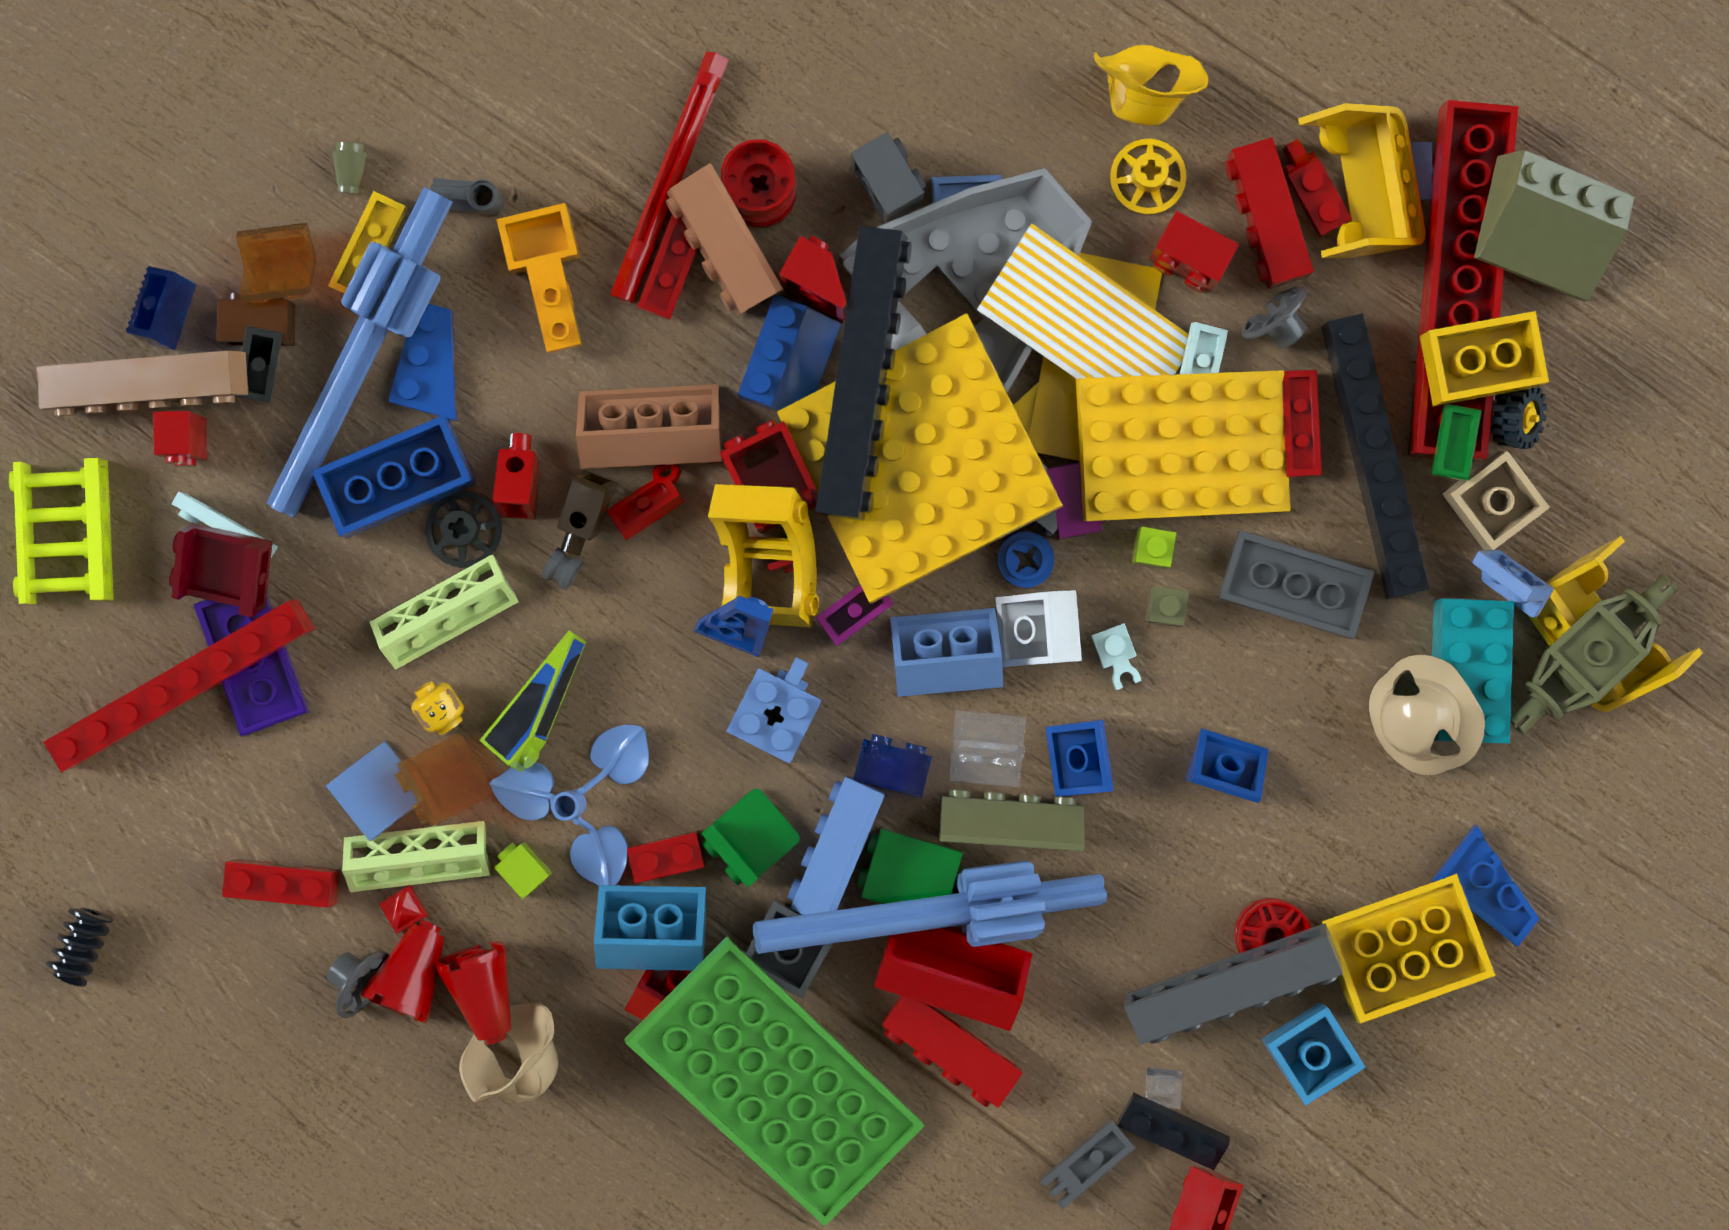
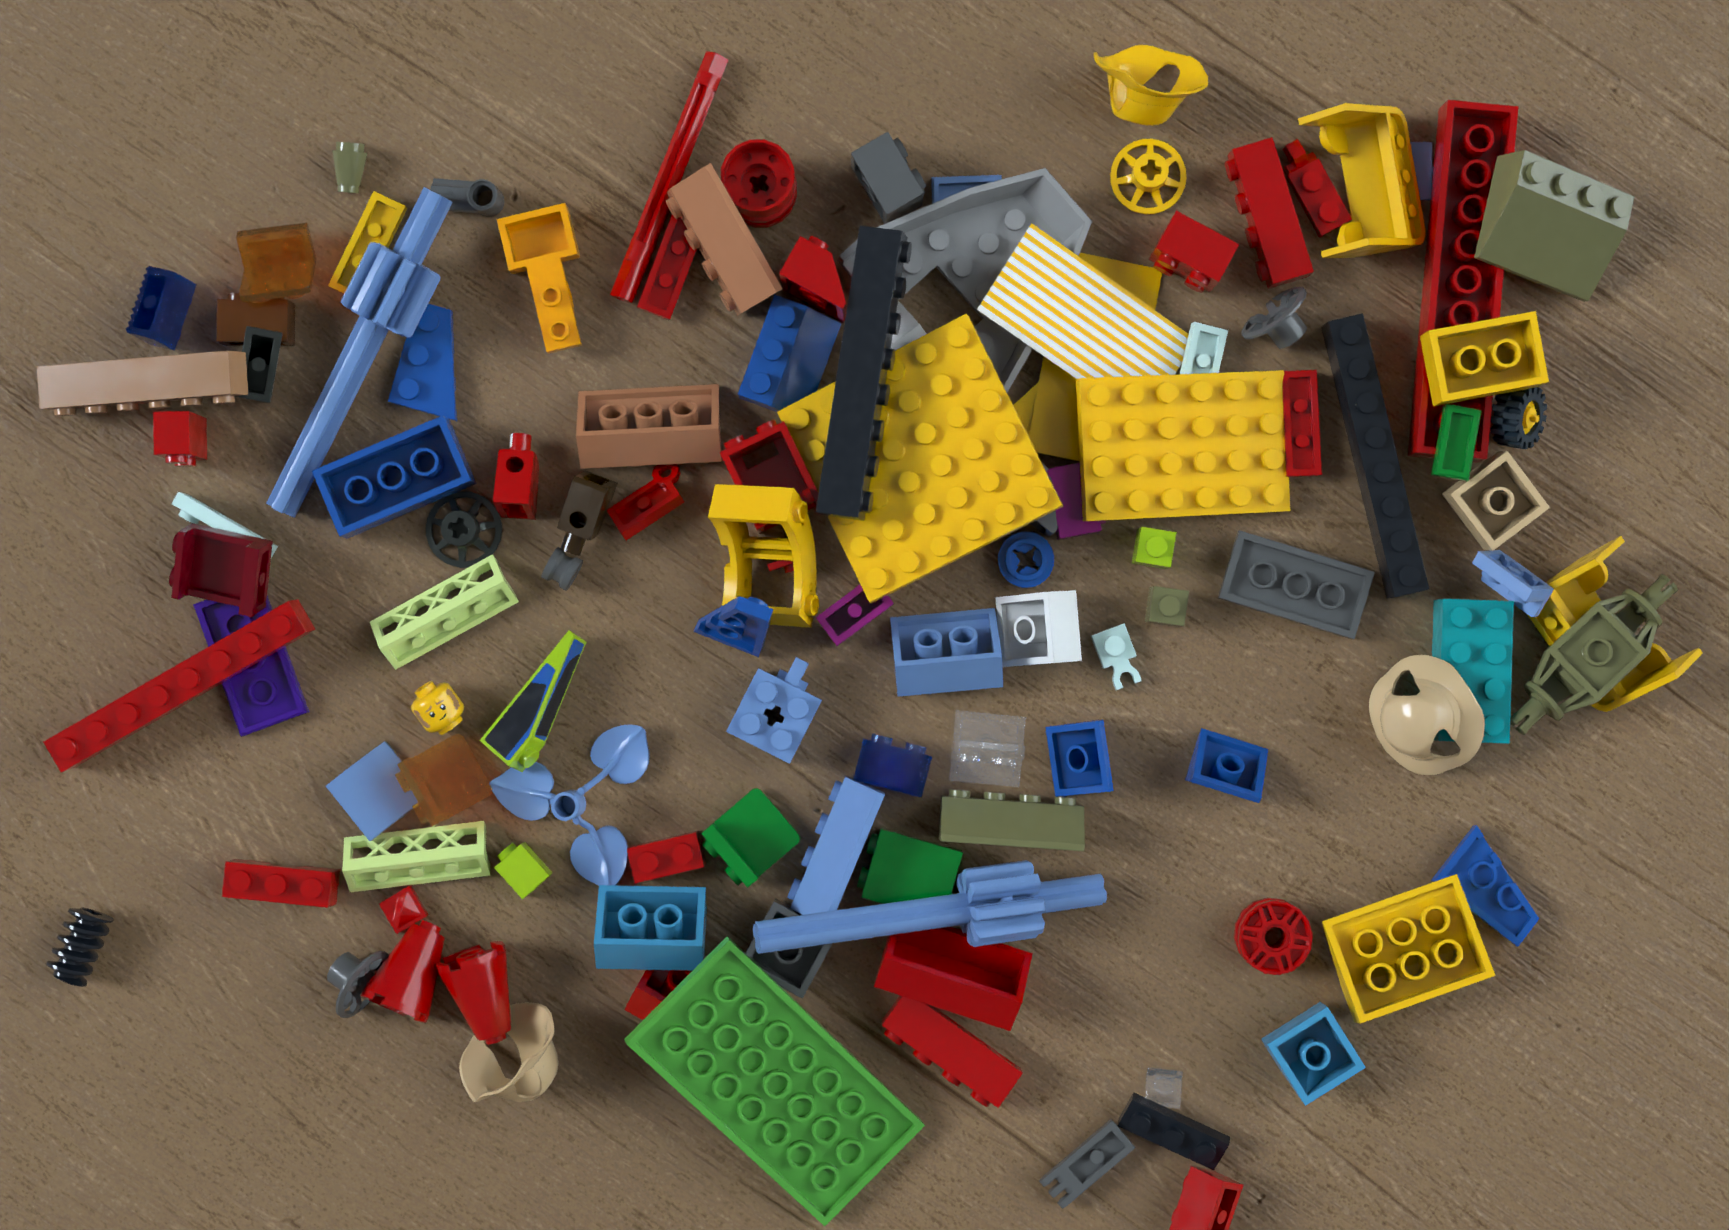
neon yellow fence [9,458,114,605] -> none
dark grey brick [1124,923,1343,1045] -> none

